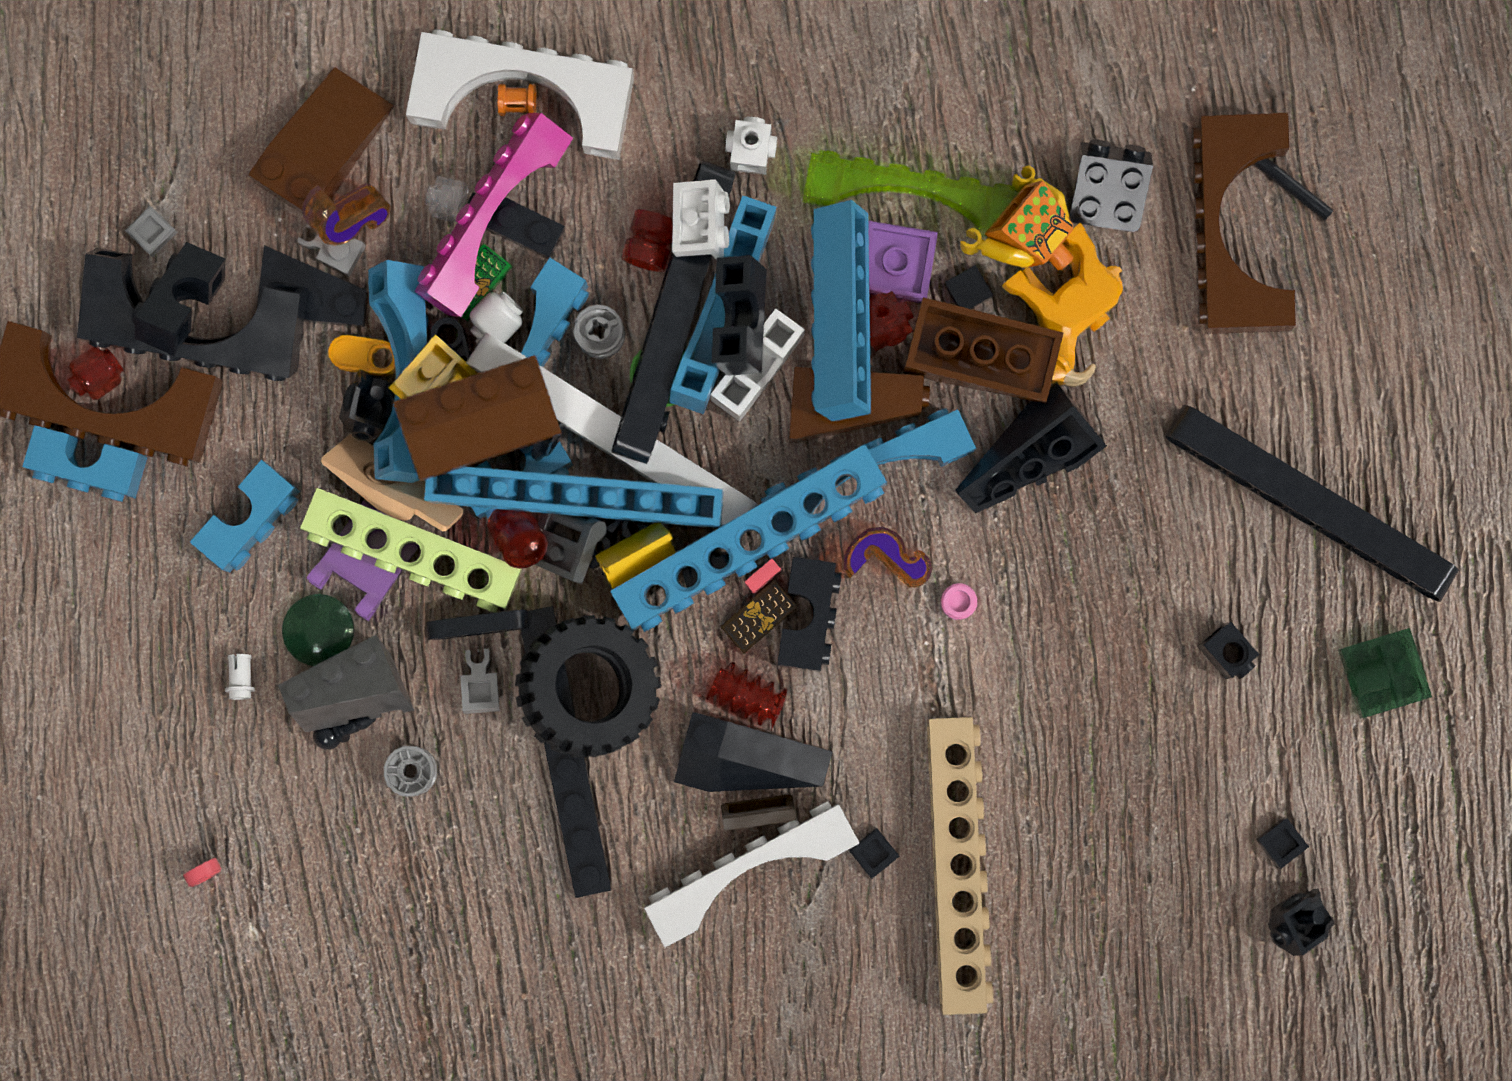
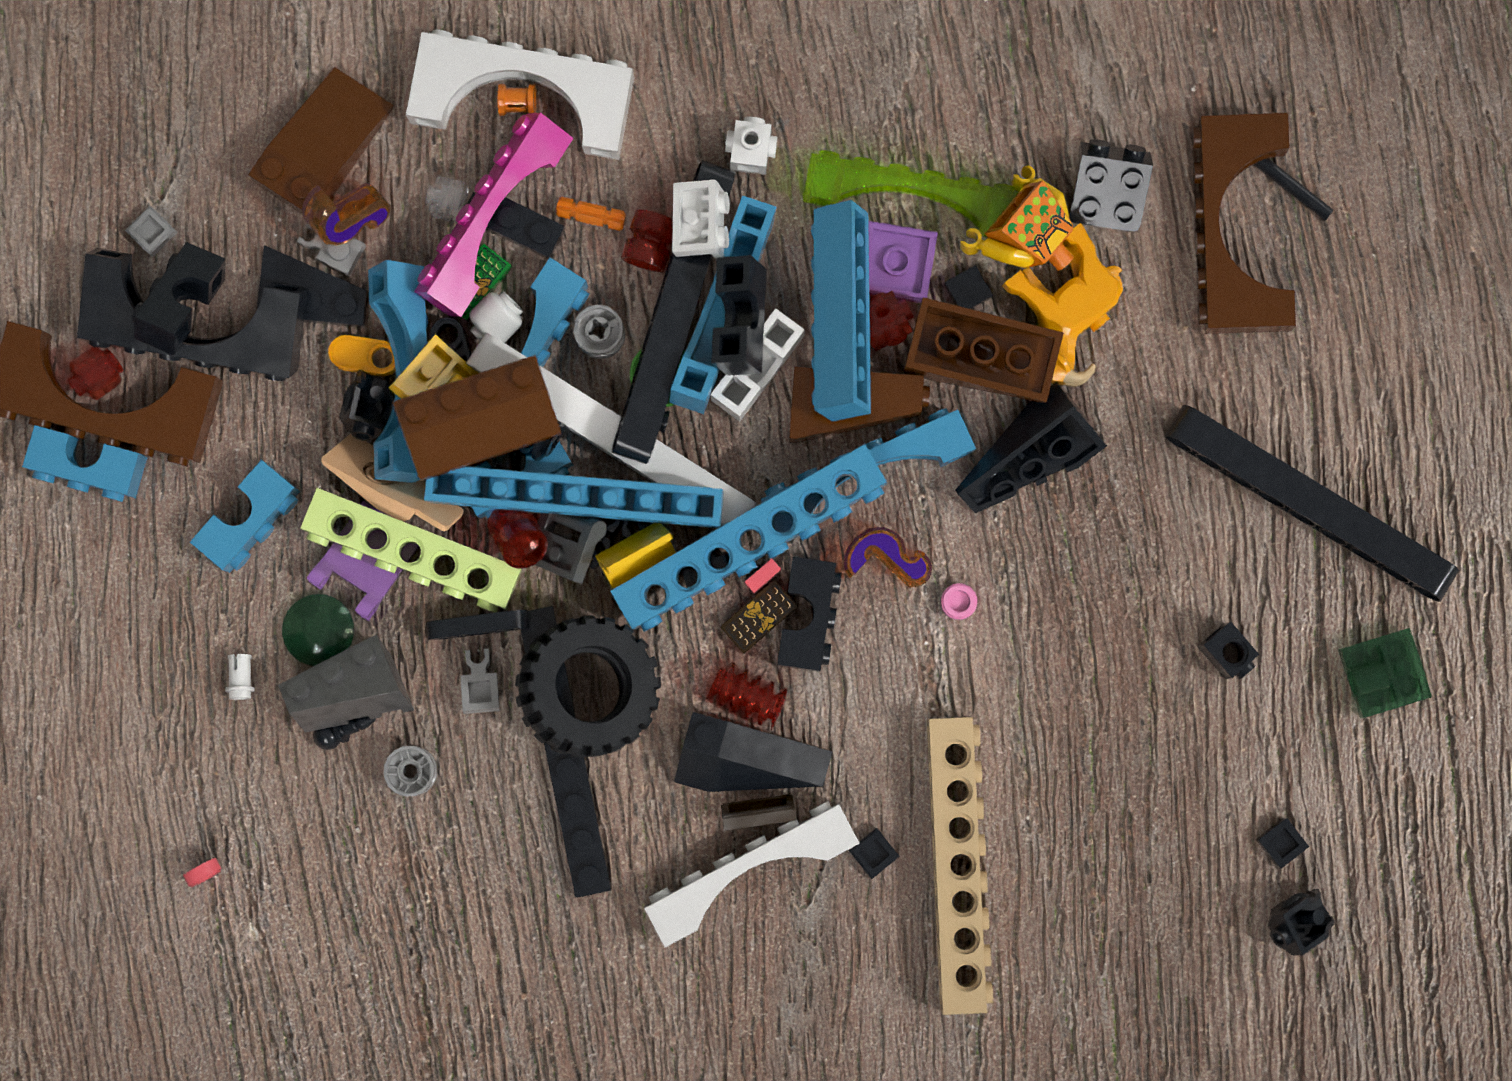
none -> orange axle [556,197,626,231]

